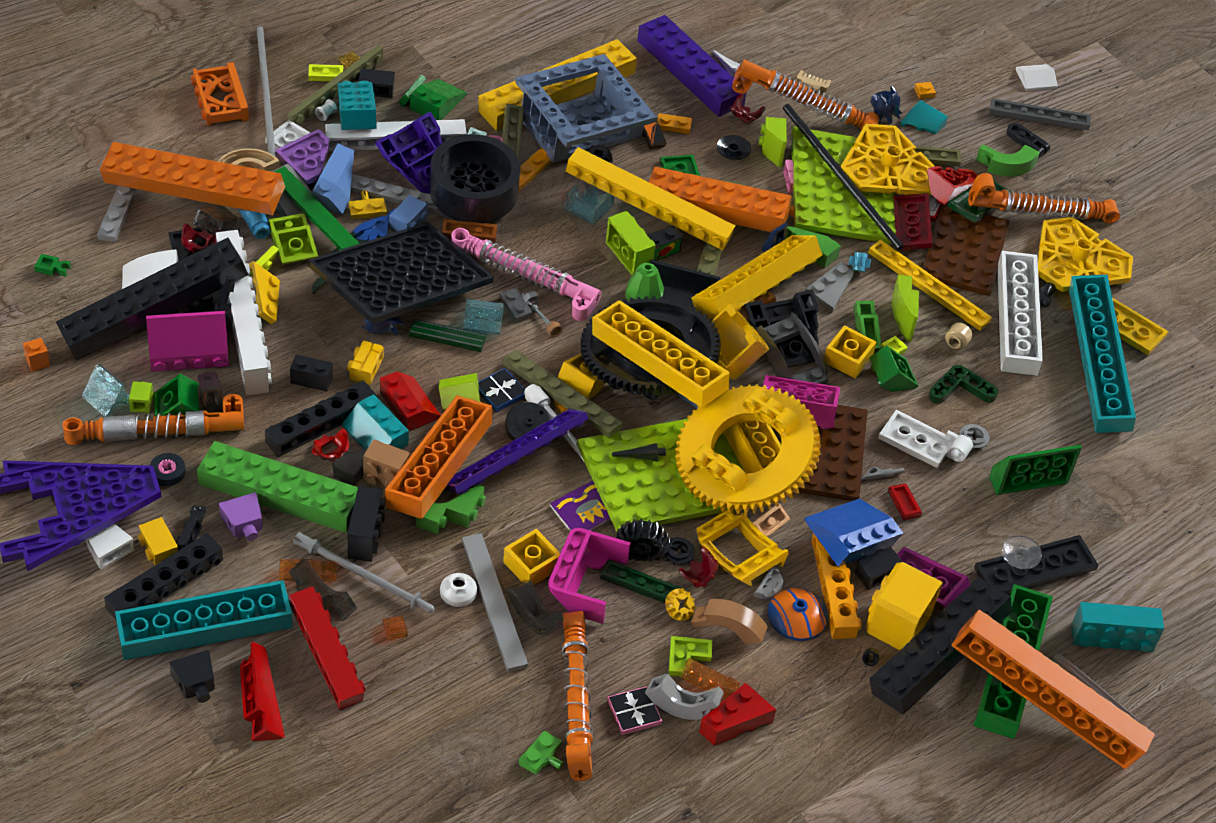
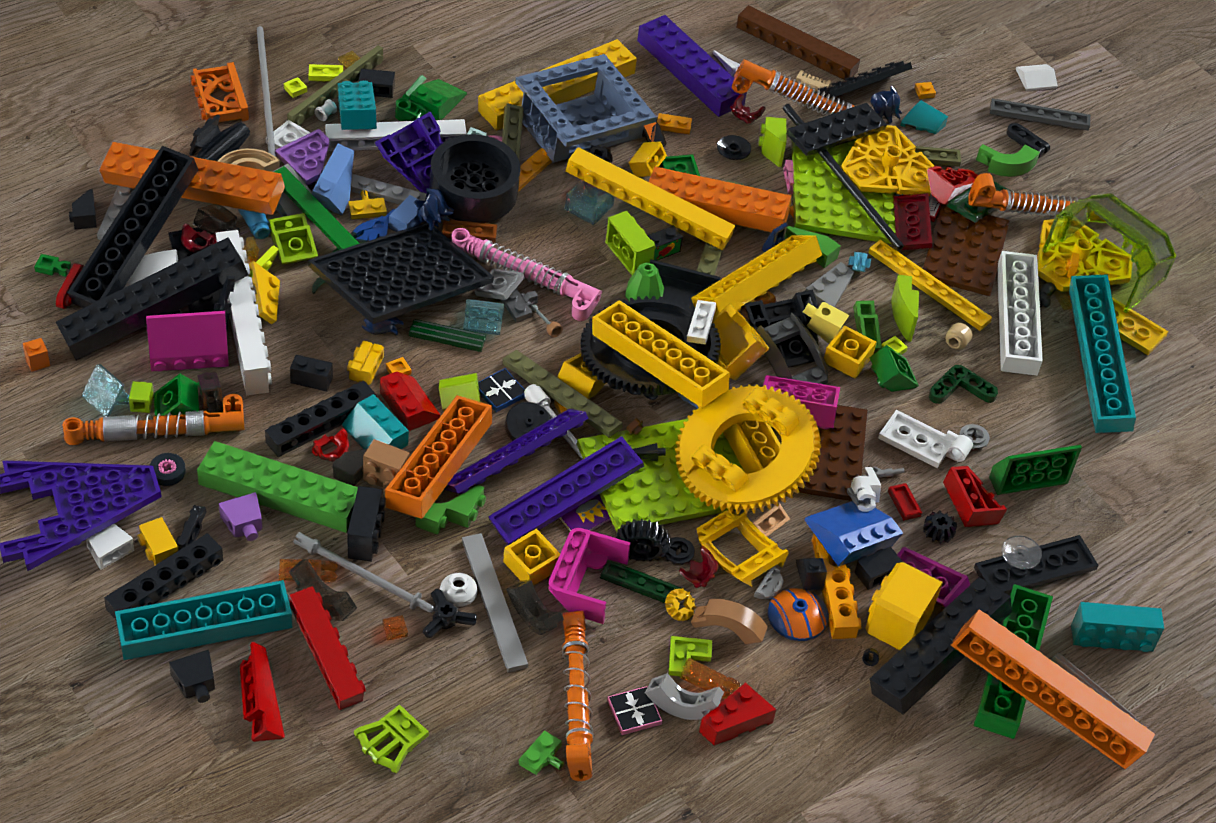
none -> red plate [56,263,84,309]
none -> black brick [67,146,198,308]
none -> black slope [69,189,97,230]
none -> black plate [189,114,250,161]
none -> clear yellow plate [243,237,259,262]
none -> neon yellow plate [283,77,307,98]
none -> lime plate [354,704,429,774]
none -> light orange plate [386,357,412,375]
none -> green piece [395,98,429,121]
none -> dark blue hair [414,188,454,230]
none -> black bush [422,589,477,638]
none -> light grey tile [475,269,525,300]
none -> dark purple plate [488,436,644,545]
none -> reddish brown plate [626,418,644,435]
none -> yellow brick [629,142,667,177]
none -> white plate [687,300,716,344]
none -> reddish brown brick [736,5,860,80]
none -> black plate [786,103,887,156]
none -> black slope [796,558,827,590]
none -> light yellow torso [803,302,849,344]
none -> black plate [815,61,912,98]
none -> white plate [847,467,881,512]
none -> black gear [923,510,957,544]
none -> red wedge [943,466,1007,527]
none -> clear neon green windscreen [1042,193,1177,313]
none -> light orange plate [1064,253,1079,278]

